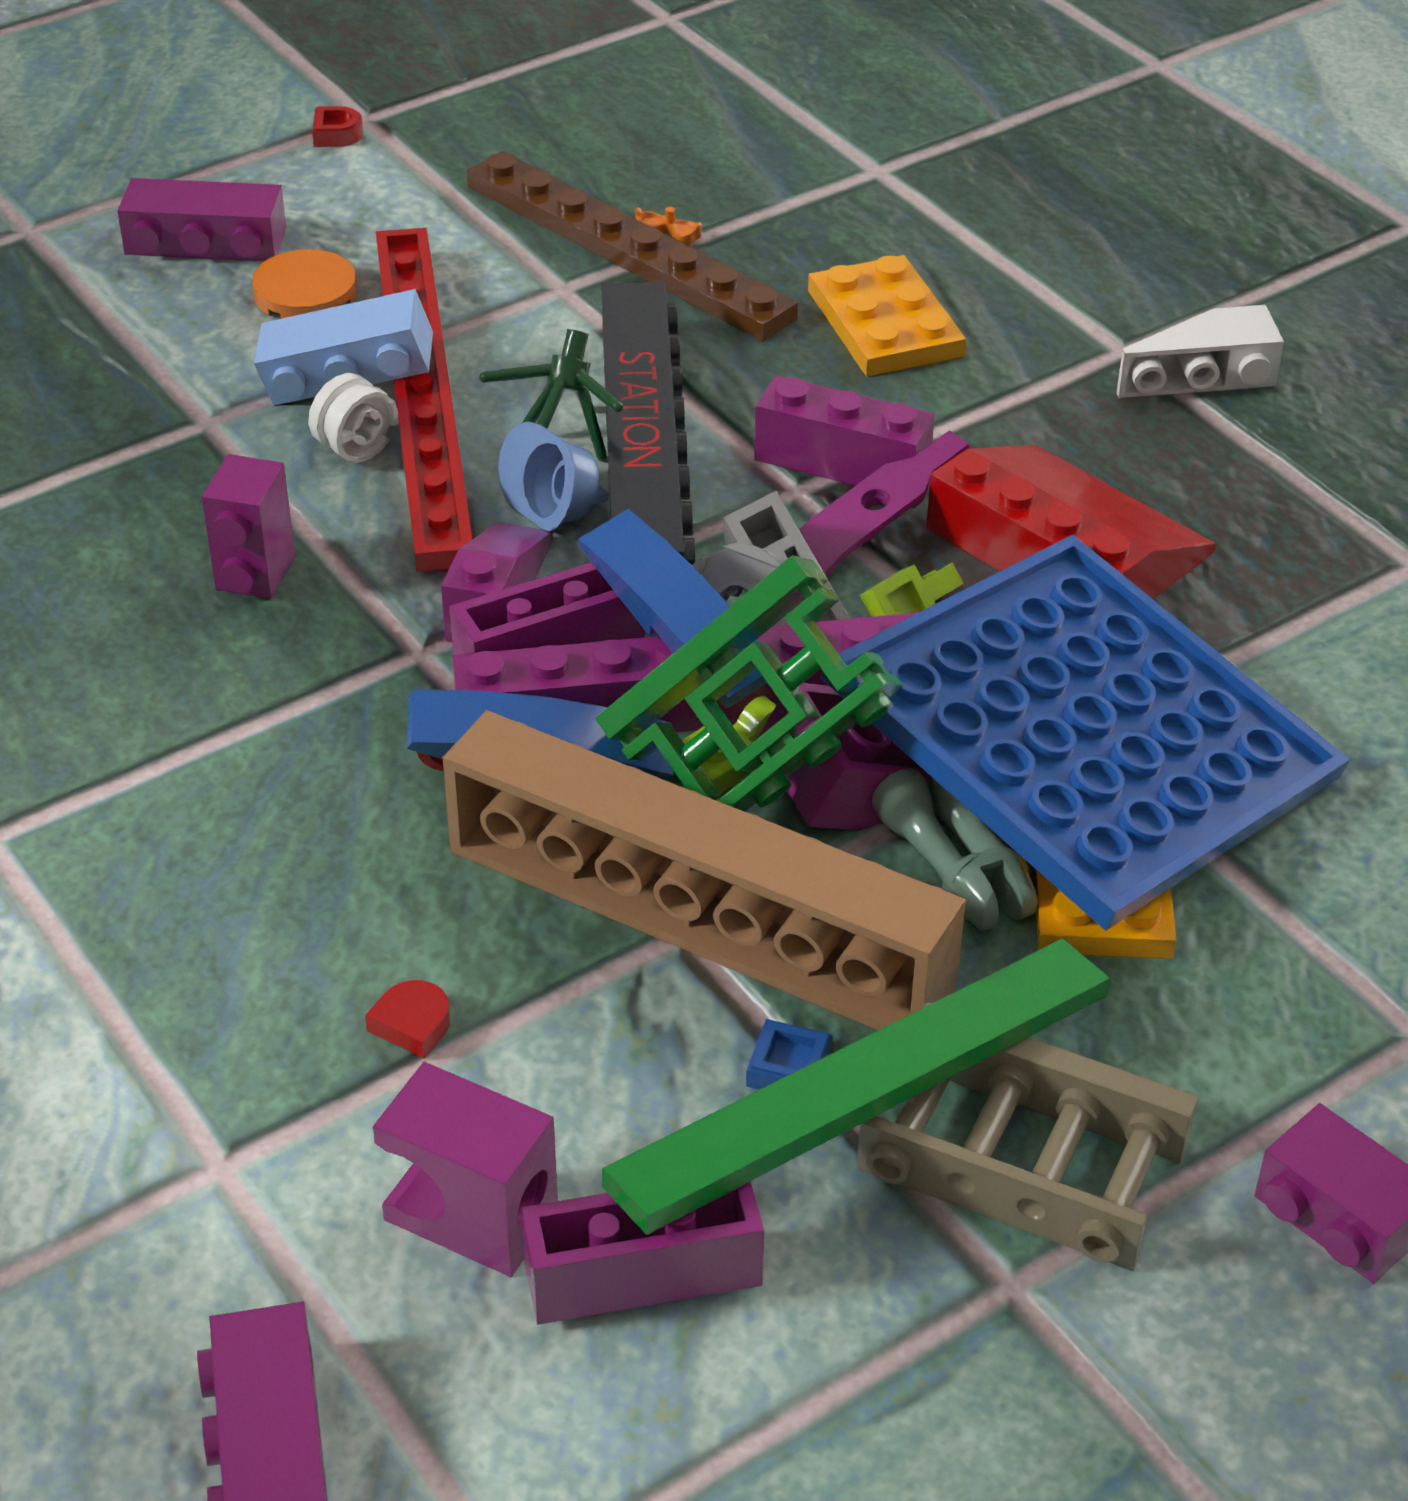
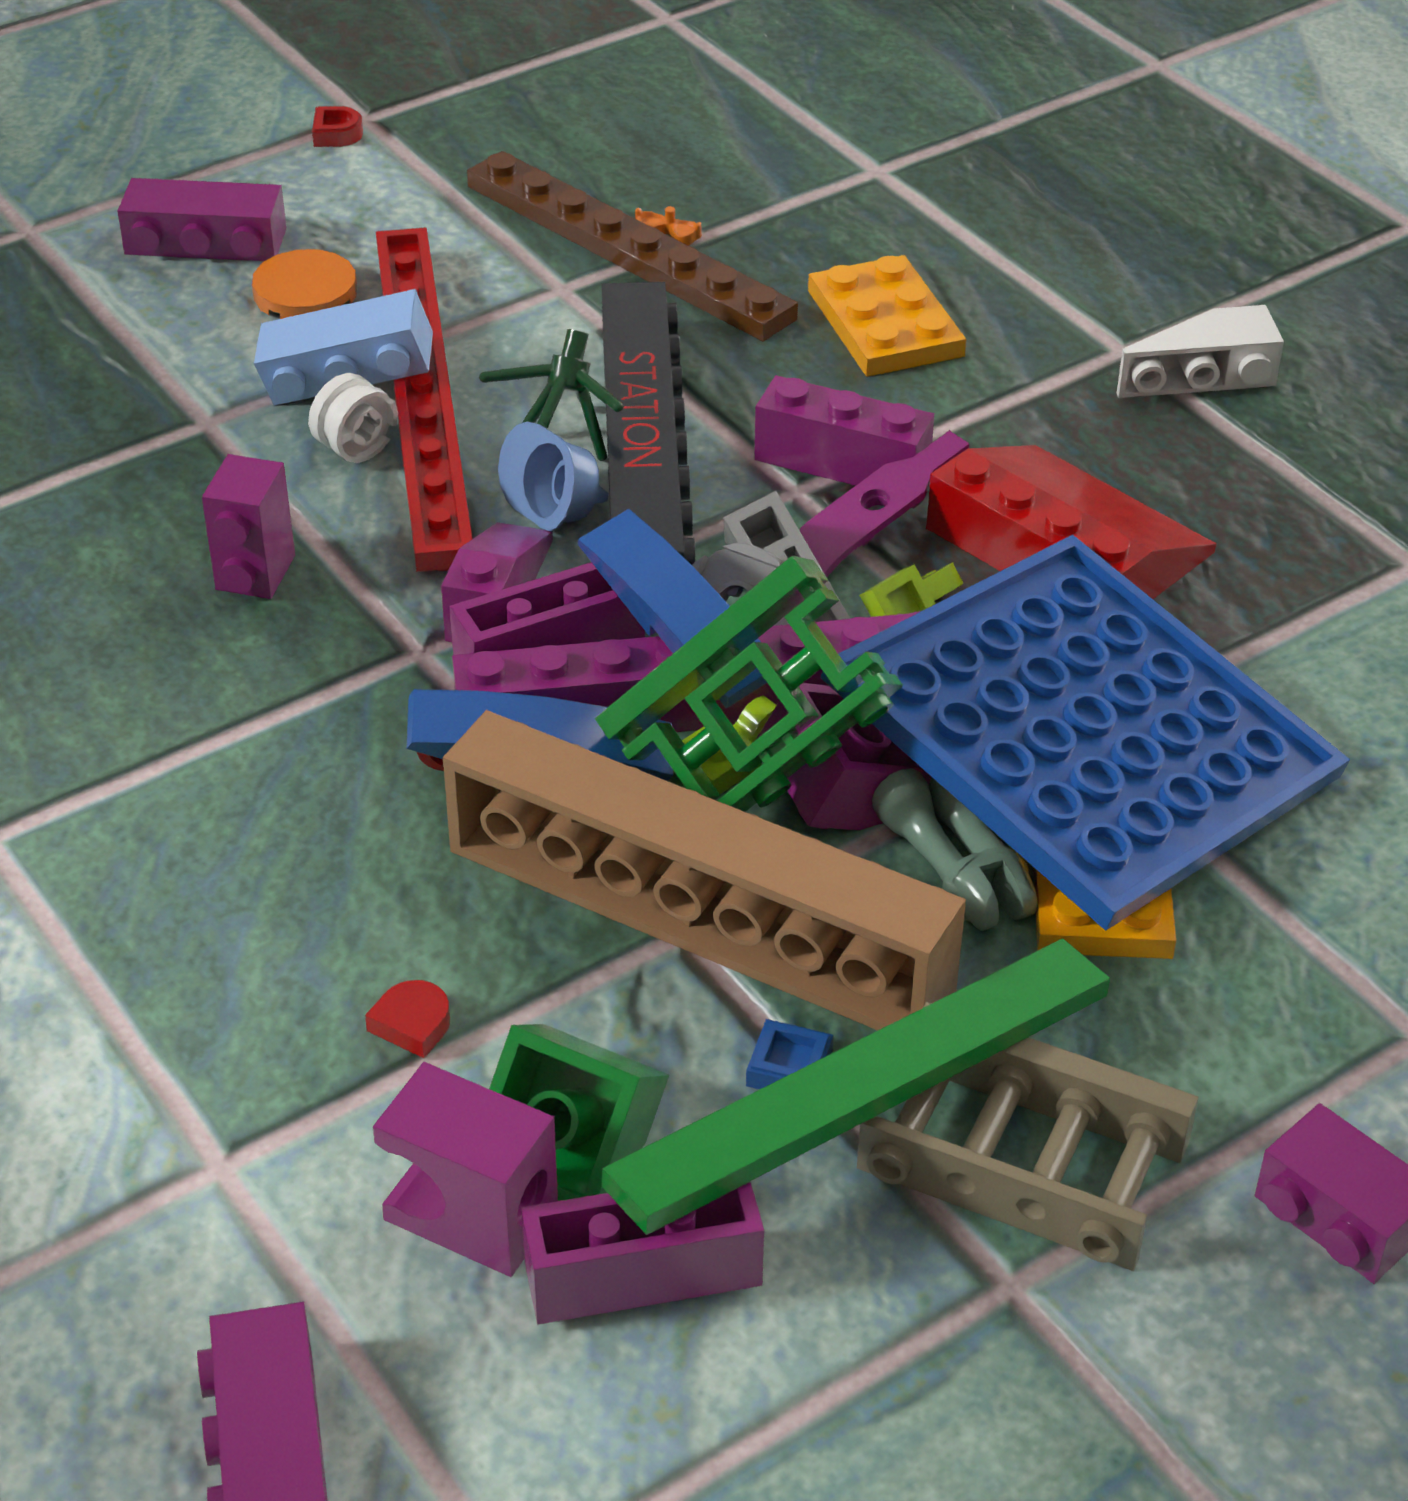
none -> green slope [489,1024,669,1201]

